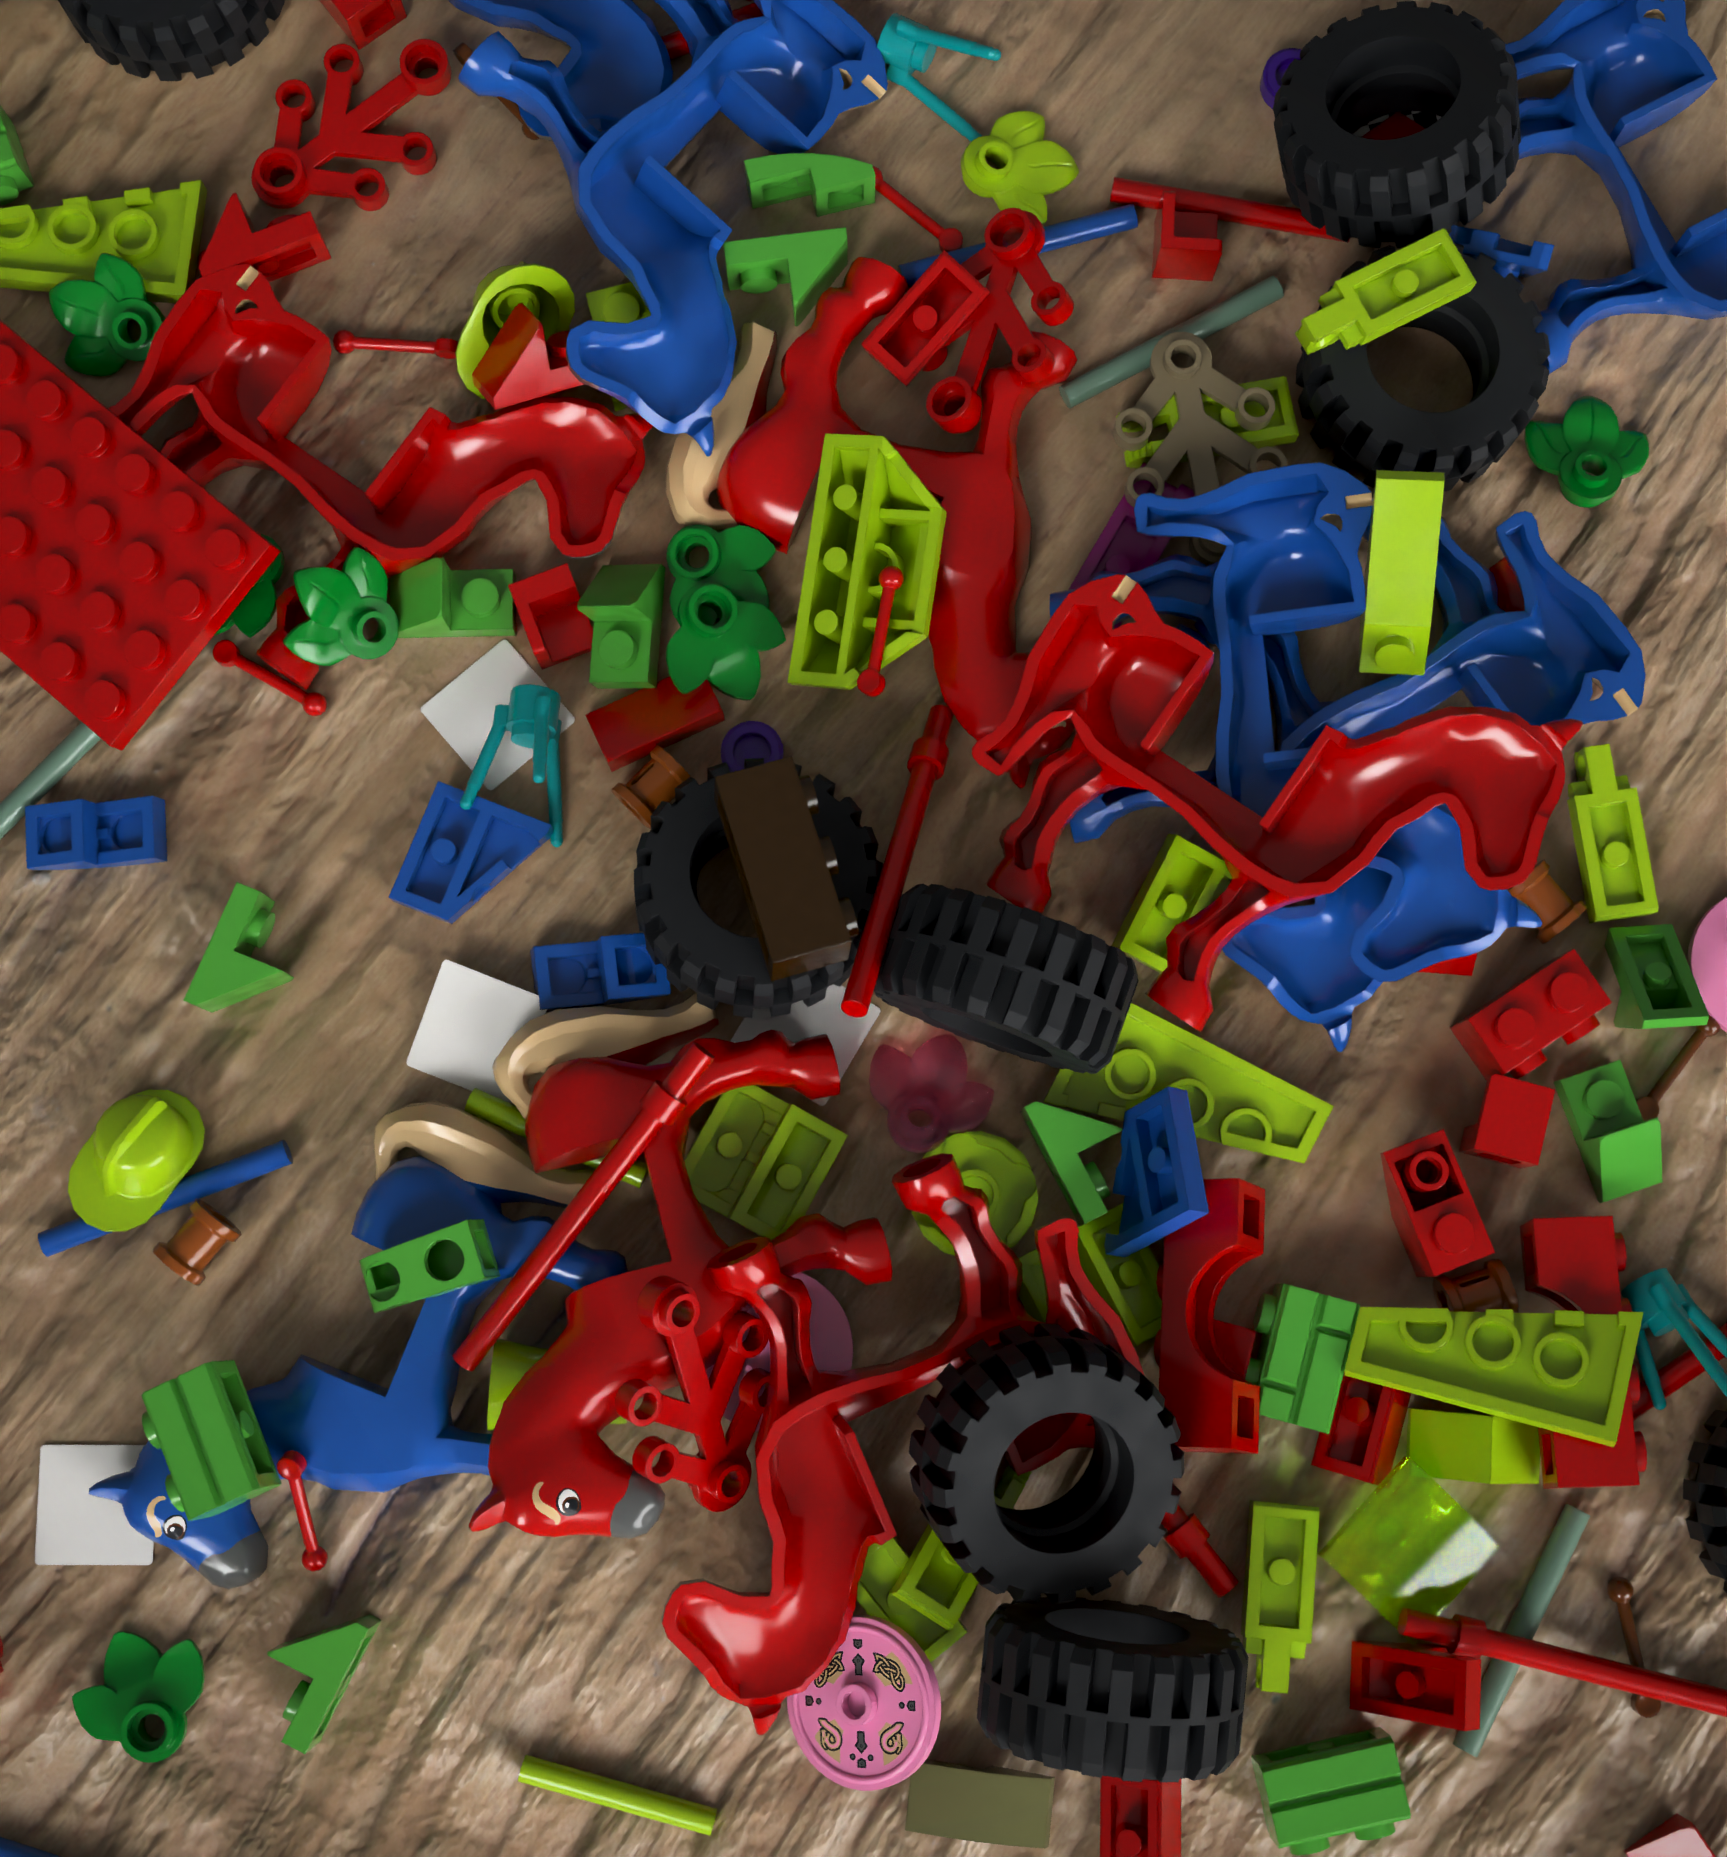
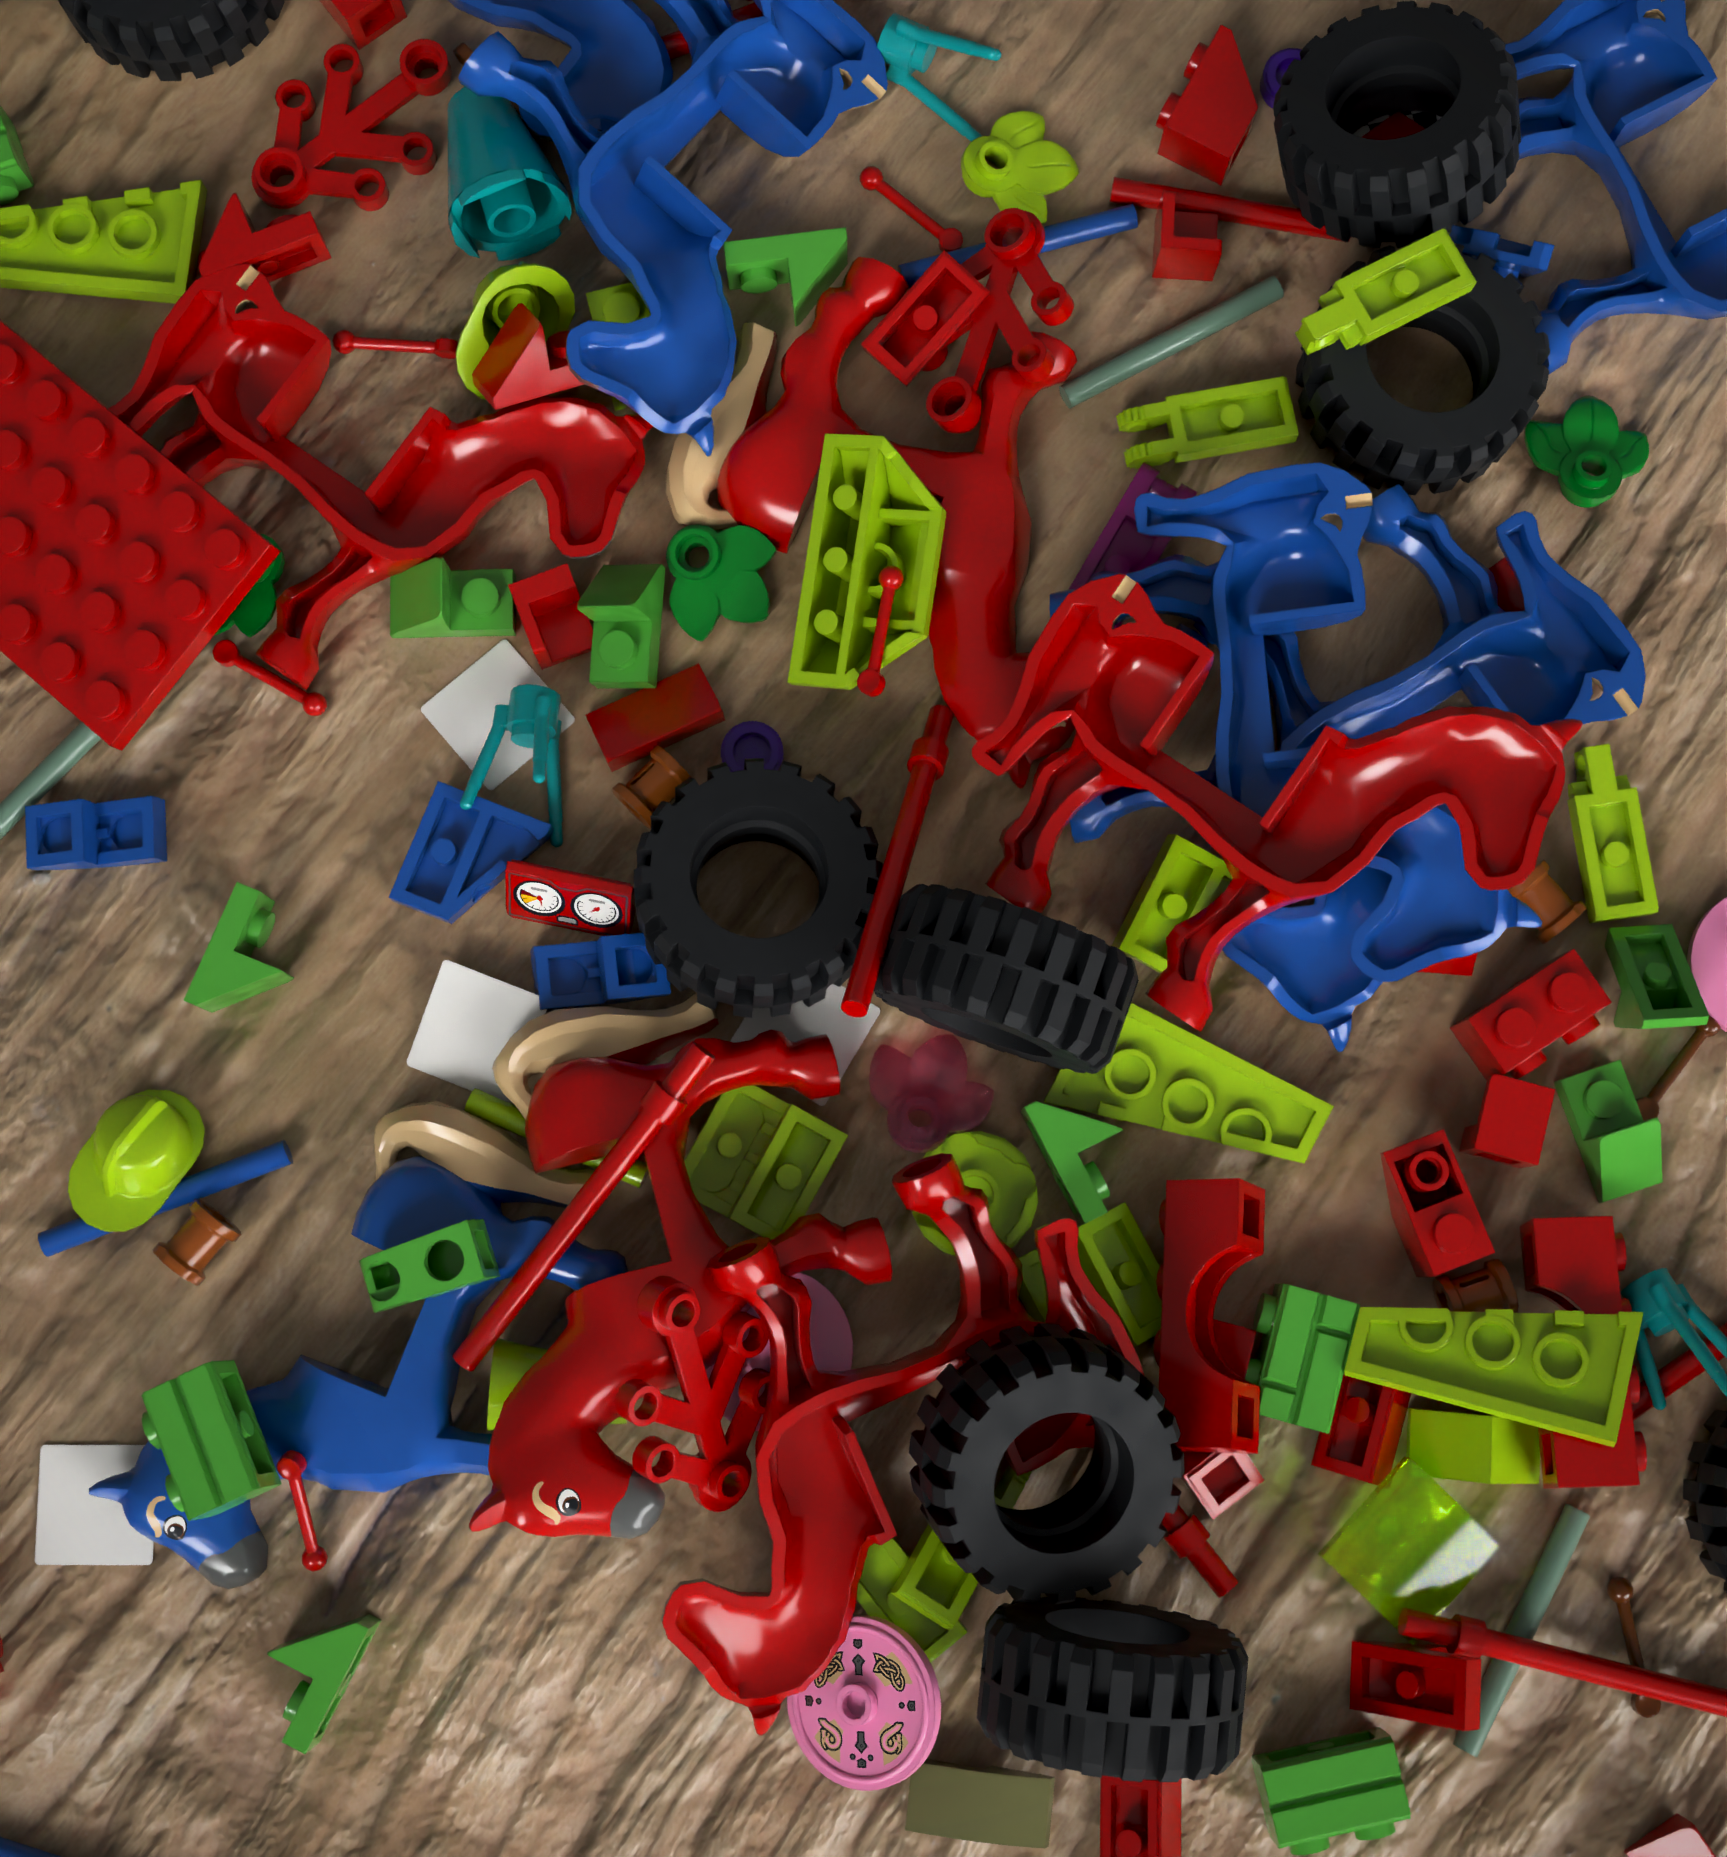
green plate [49,253,165,376] -> none
green plate [72,1631,205,1763] -> none
green plate [283,546,399,666] -> none
lime bar [518,1755,718,1836] -> none
green plate [666,582,786,701] -> none
dark brown brick [714,756,859,982] -> none
bright green slope [744,153,876,217] -> none
blue wing [1104,1086,1209,1258] -> none
dark tan plant [1113,332,1288,566] -> none
lime hinge [1241,1500,1320,1694] -> none
lime slope [1359,470,1445,676] -> none
none -> teal cone [447,86,572,261]
none -> slope [505,859,636,936]
none -> red slope [1155,25,1258,186]
none -> red slope [1181,1451,1264,1520]

